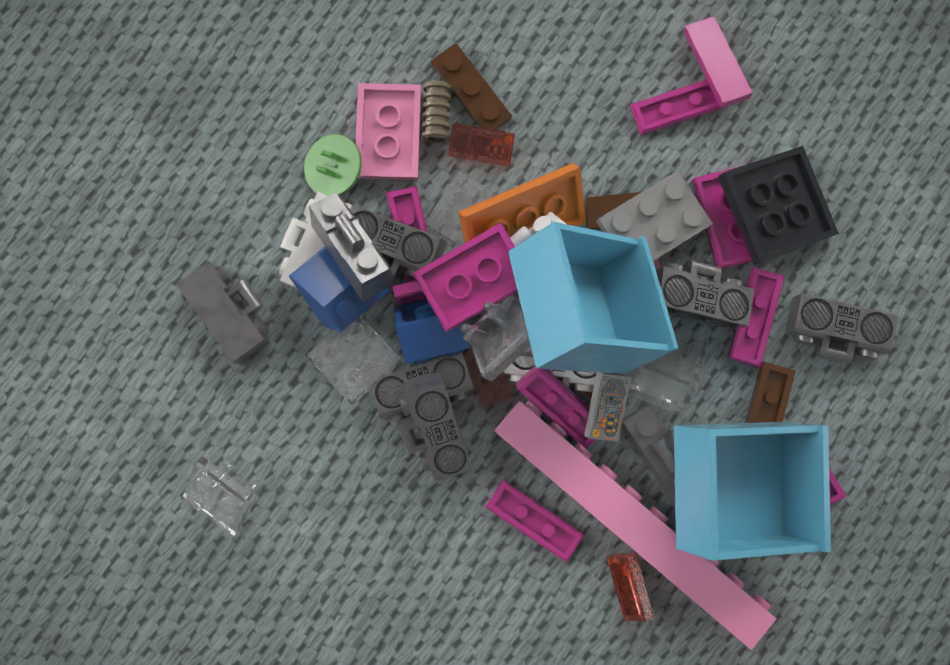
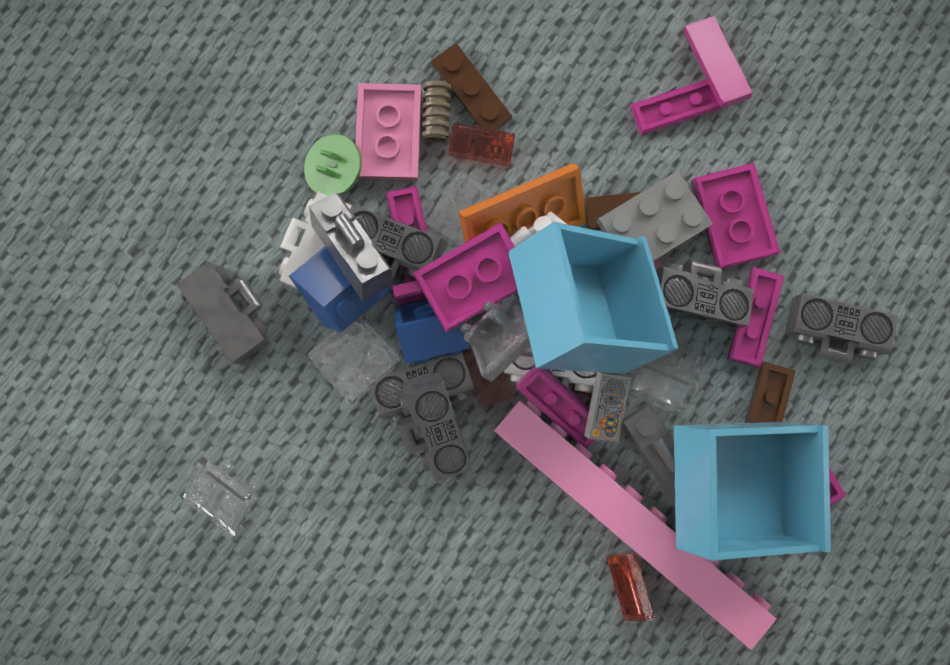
dark pink tile [485,480,584,562] -> none
black plate [718,146,839,266] -> none

